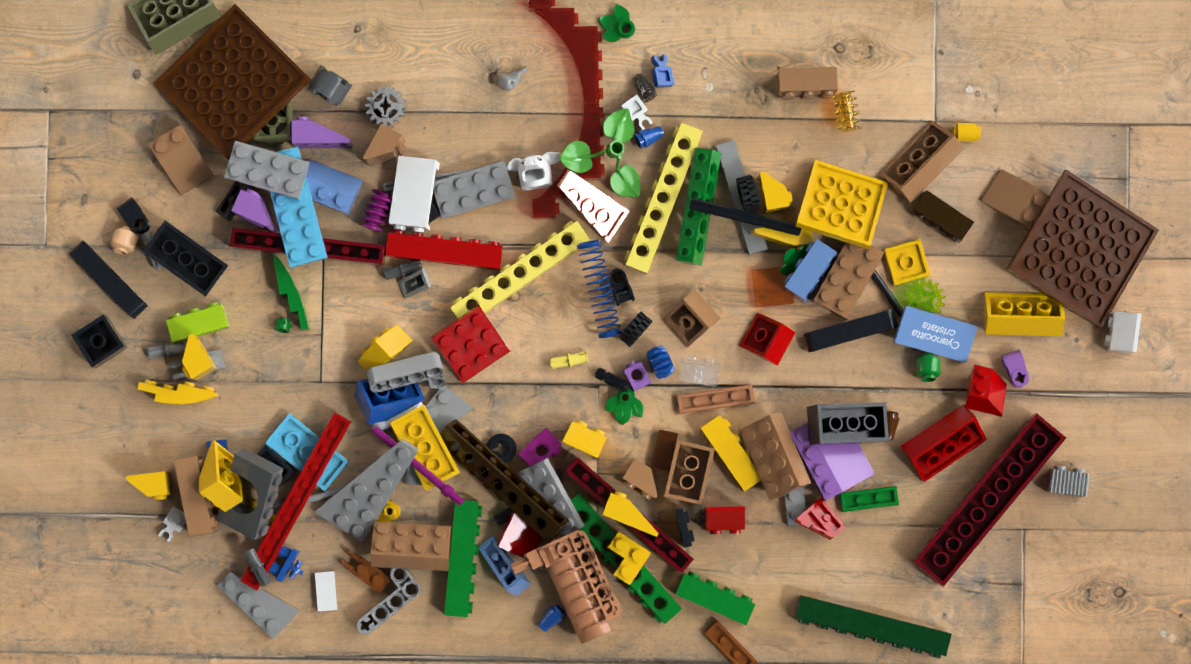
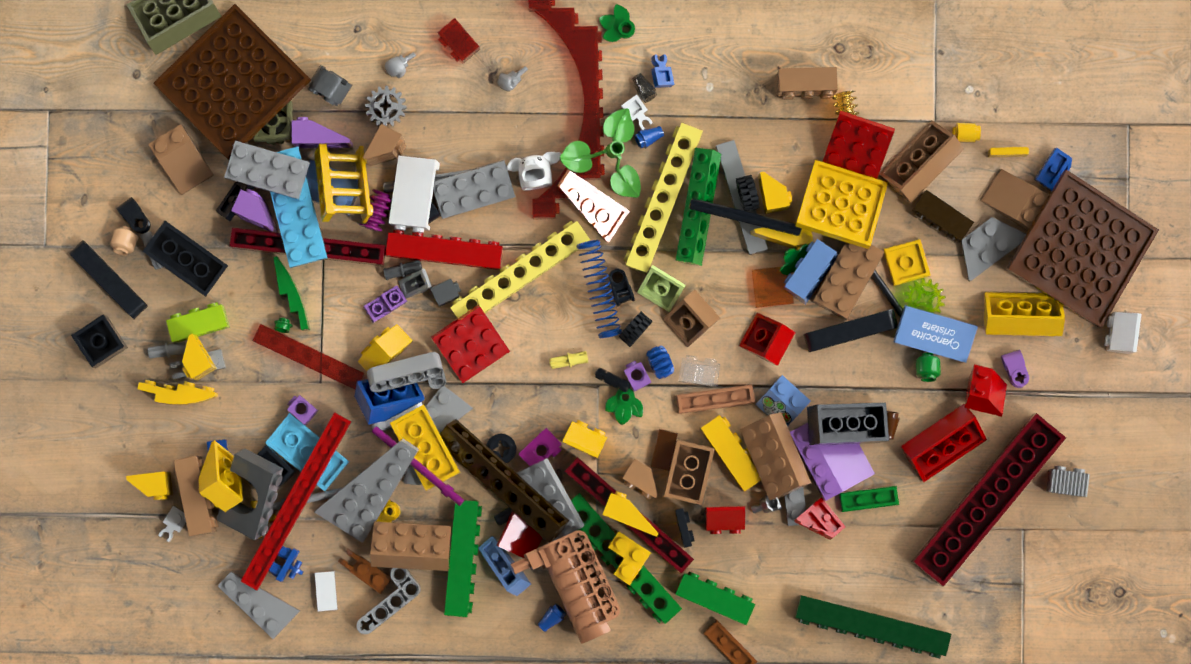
dark grey axle [243,548,271,586] -> none
none -> clear red tile [252,324,365,390]
none -> medium lavender brick [287,395,319,425]
none -> yellow fence [314,144,373,223]
none -> medium lavender slope [363,286,407,323]
none -> light grey piece [385,52,416,78]
none -> dark grey brick [430,279,461,307]
none -> clear red brick [437,18,480,64]
none -> yellowish green slope [637,265,686,312]
none -> flat silver piece [751,495,782,514]
none -> medium blue slope [755,375,811,427]
none -> red plate [822,110,895,179]
none -> light grey wing [961,217,1026,281]
none -> yellow tile [988,147,1029,158]
none -> blue wing [1034,148,1072,191]

